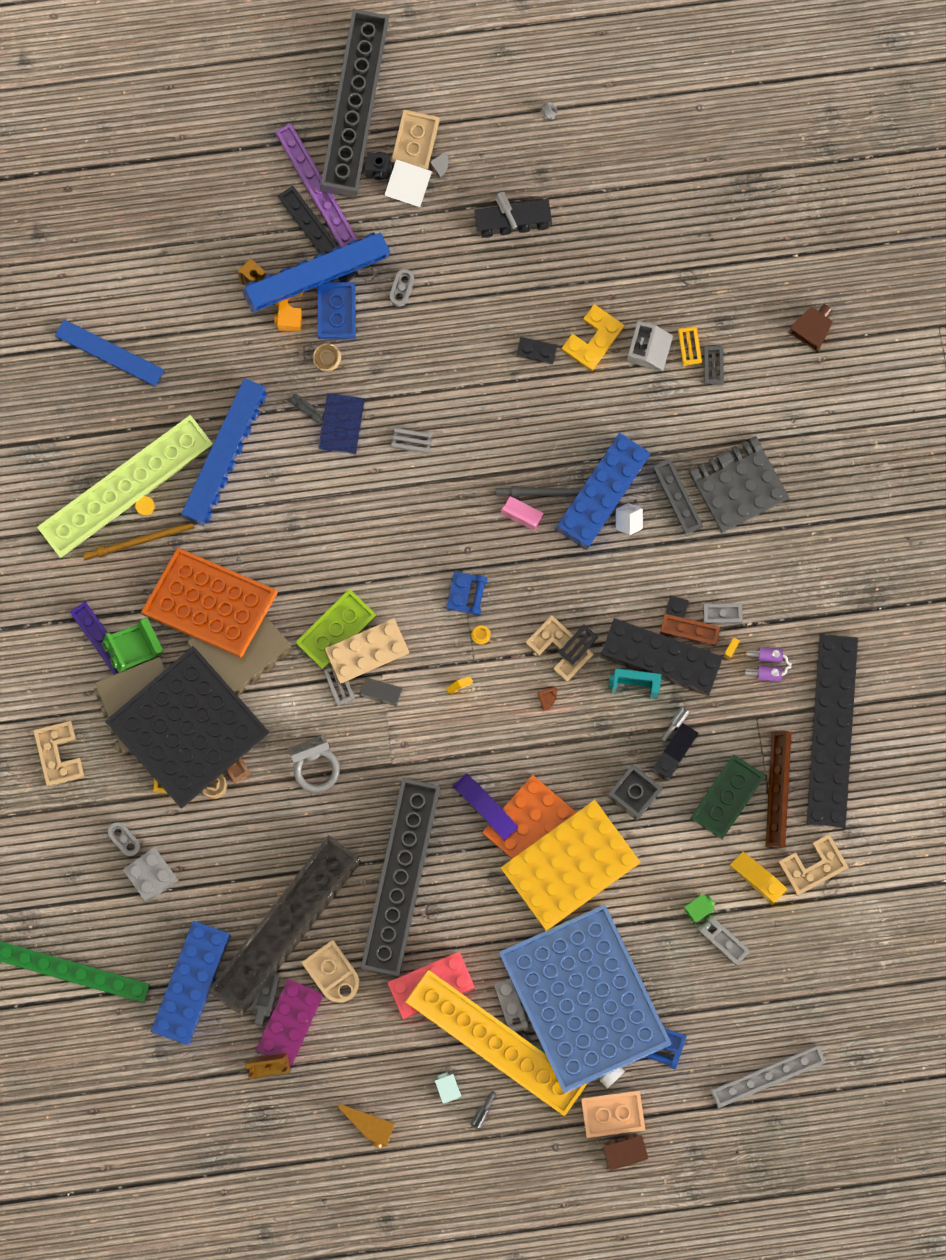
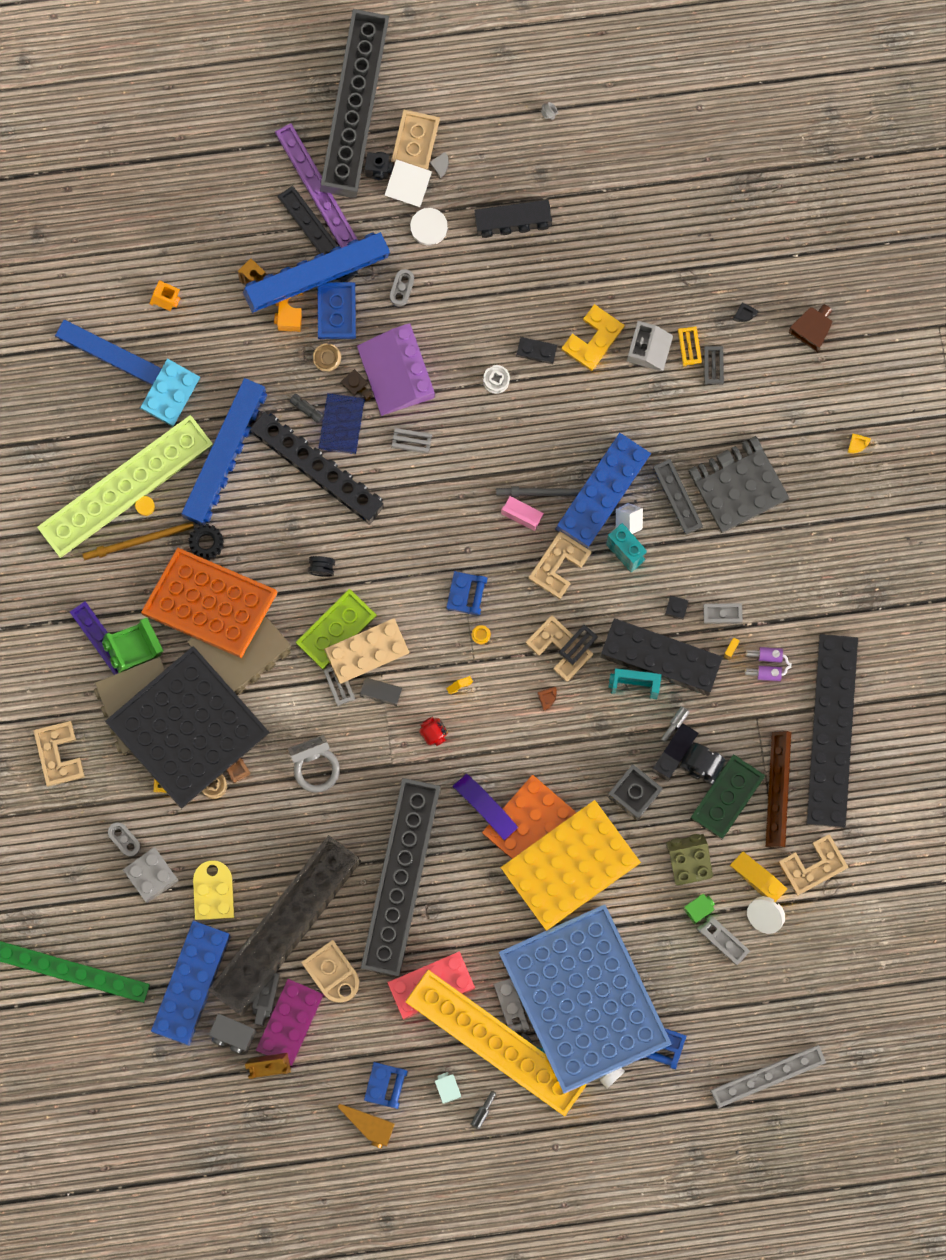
light grey axle [494,192,517,229] -> none
light nougat plate [581,1091,645,1138] -> none
reddish brown brick [602,1133,649,1171] -> none
dark orange plate [660,614,720,646] -> none
none -> medium azure plate [140,359,200,427]
none -> light orange brick [149,280,180,311]
none -> black tyre [188,524,224,560]
none -> light yellow plate [193,861,234,921]
none -> dark grey brick [209,1013,257,1055]
none -> black brick [250,412,384,525]
none -> black wheel [308,556,335,577]
none -> dark brown plate [341,369,373,402]
none -> medium lavender slope [357,323,435,416]
none -> blue plate [364,1062,408,1109]
none -> white tile [410,208,448,246]
none -> red head [419,716,448,746]
none -> white wheel [483,365,510,394]
none -> tan plate [528,531,592,600]
none -> teal panel [606,524,647,573]
none -> olive bracket [666,834,713,885]
none -> black brick [679,743,726,785]
none -> black tile [733,302,759,322]
none -> white tile [747,896,785,934]
none -> yellow tile [847,434,871,453]

